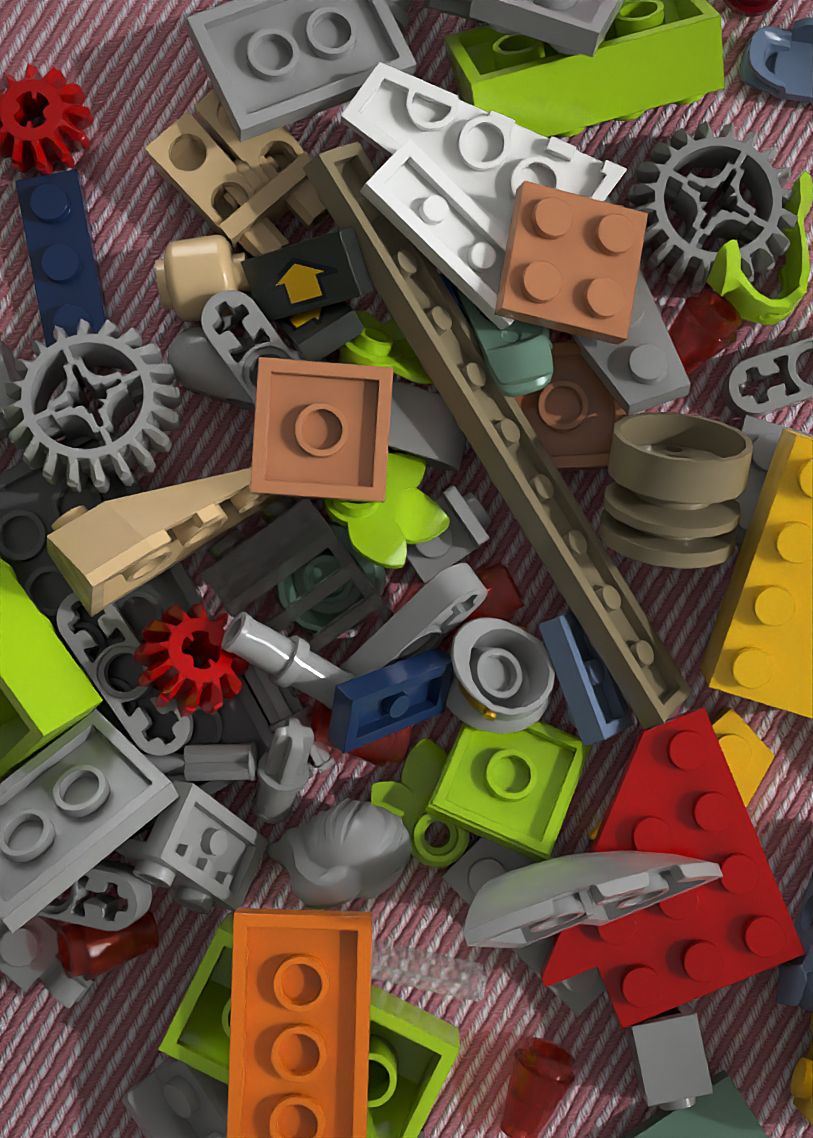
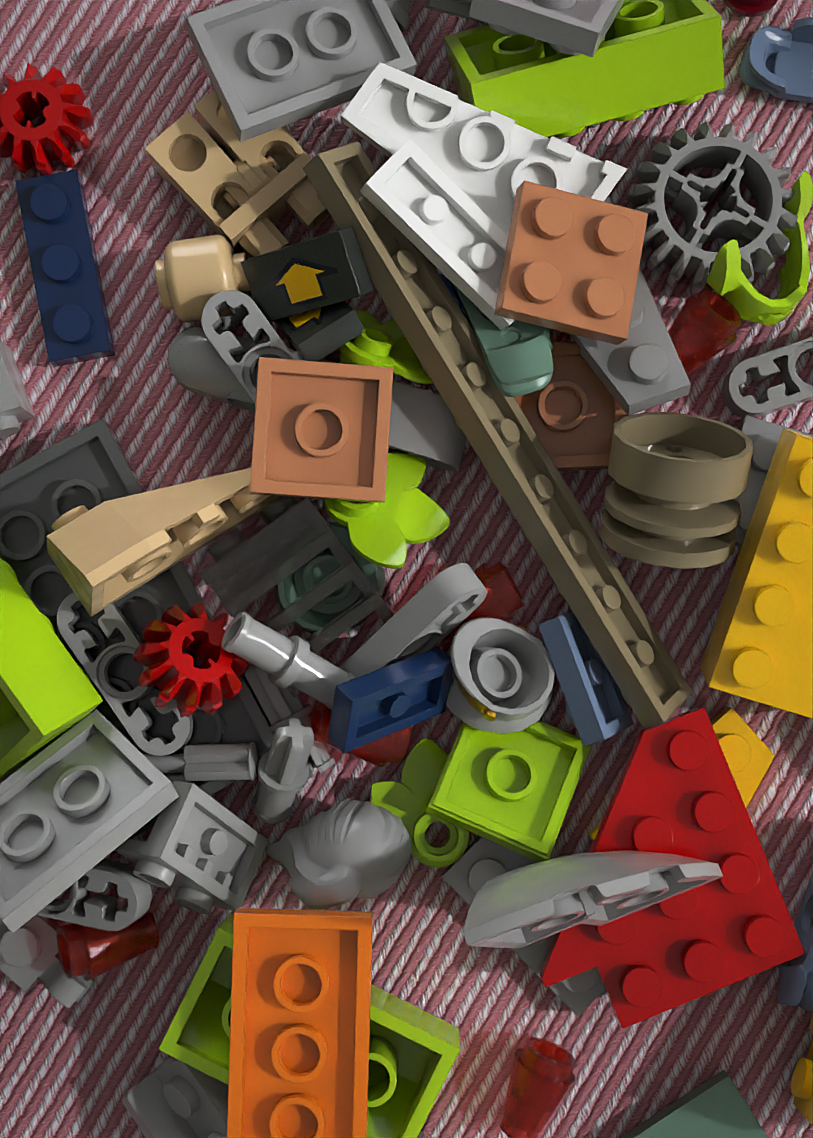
light grey gear [3,319,182,494] -> none
clear tile [371,939,488,1002] -> none
light grey bracket [406,485,491,585] -> none
light grey brick [626,1003,713,1111] -> none

